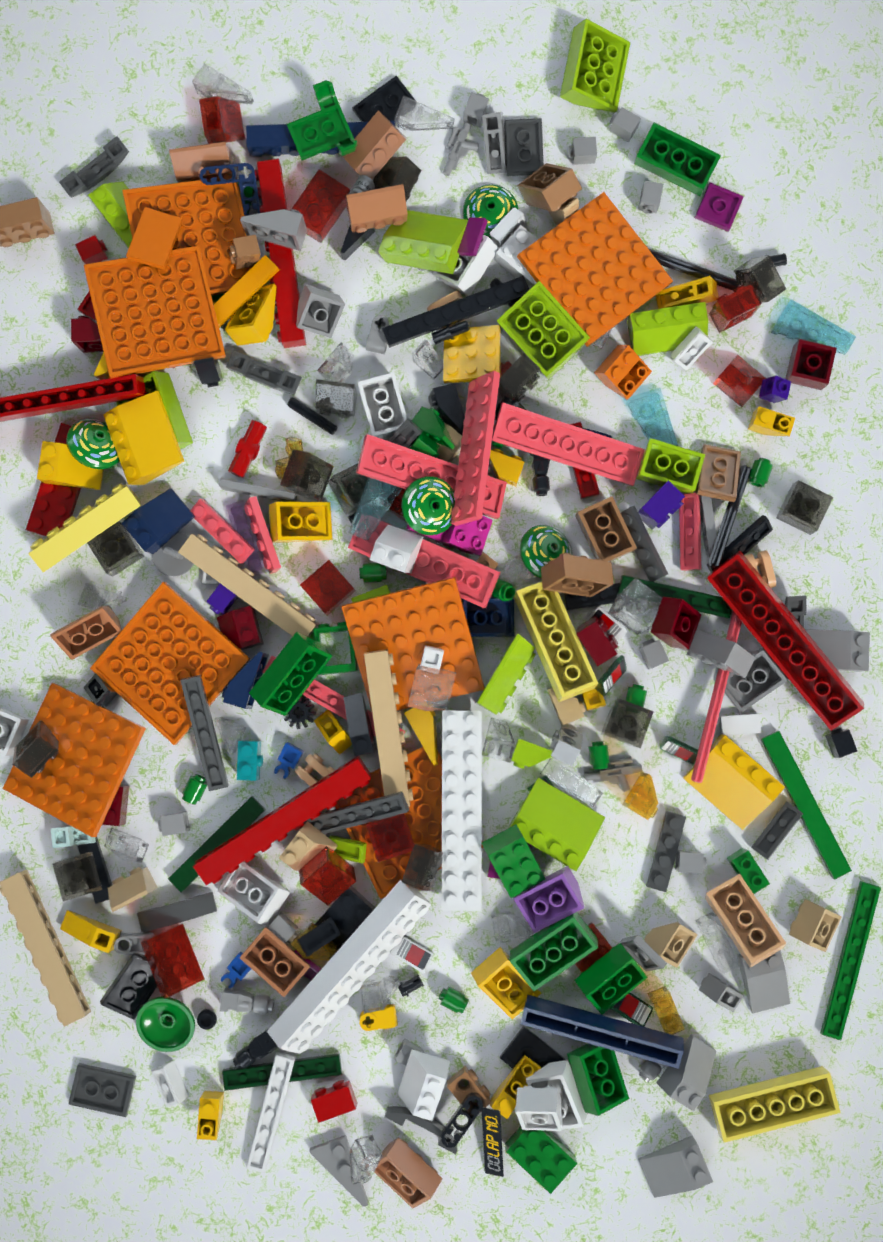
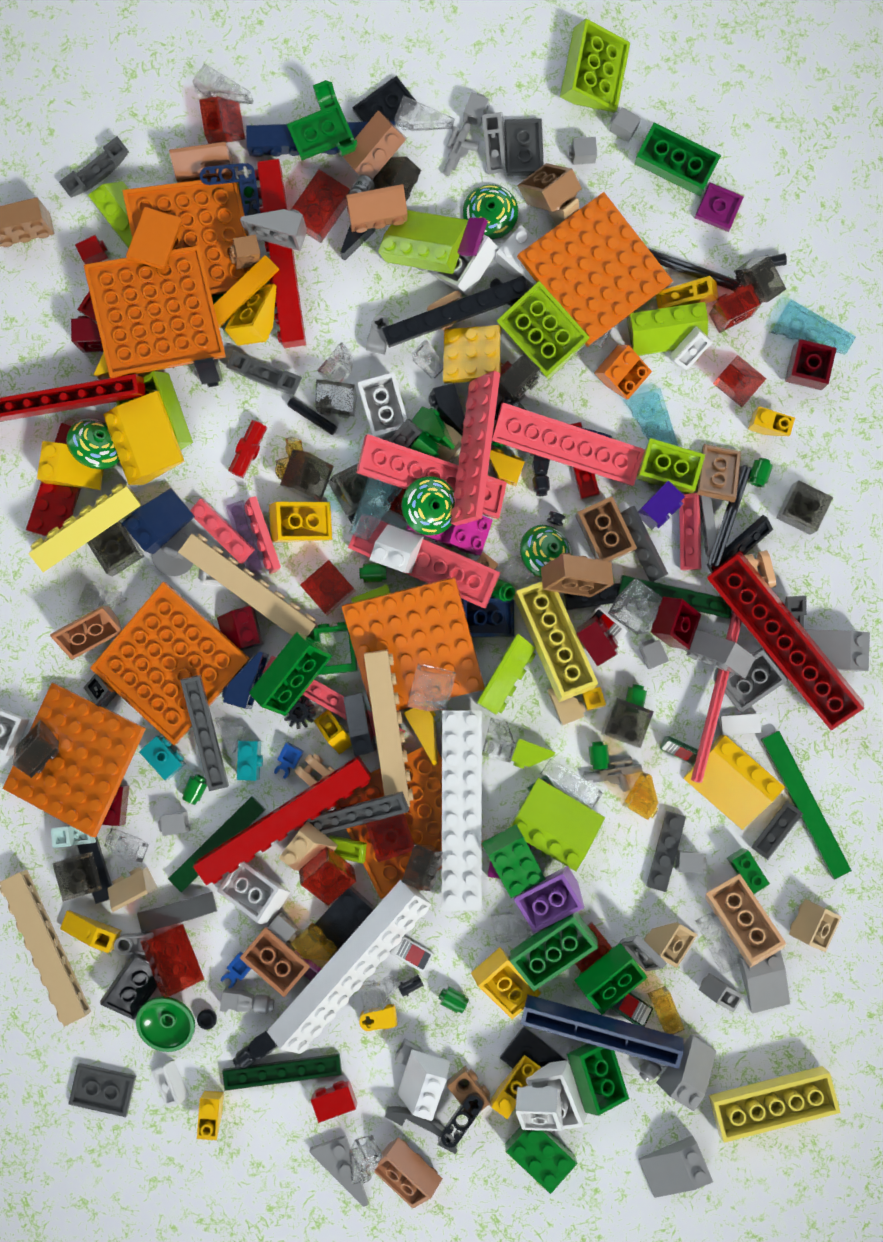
dark purple brick [206,584,238,614] -> none
light grey tile [219,479,297,502] -> none
white tile [246,1052,296,1173] -> none
light grey slope [296,284,345,338] -> none
black tile [297,917,341,957] -> none
white tile [421,645,444,670] -> none
black axle [431,321,470,344] -> none
black sticker [481,1107,504,1177] -> none
white slope [490,208,527,249] -> none
light grey brick [550,725,583,766] -> none
slope [595,655,627,696] -> none
light grey brick [638,181,663,214] -> none
dark purple brick [759,375,792,403] -> none
green tile [820,881,881,1040] -> none
black brick [825,727,858,758] -> none
none -> teal brick [139,736,186,780]
none -> black bush [547,511,566,526]

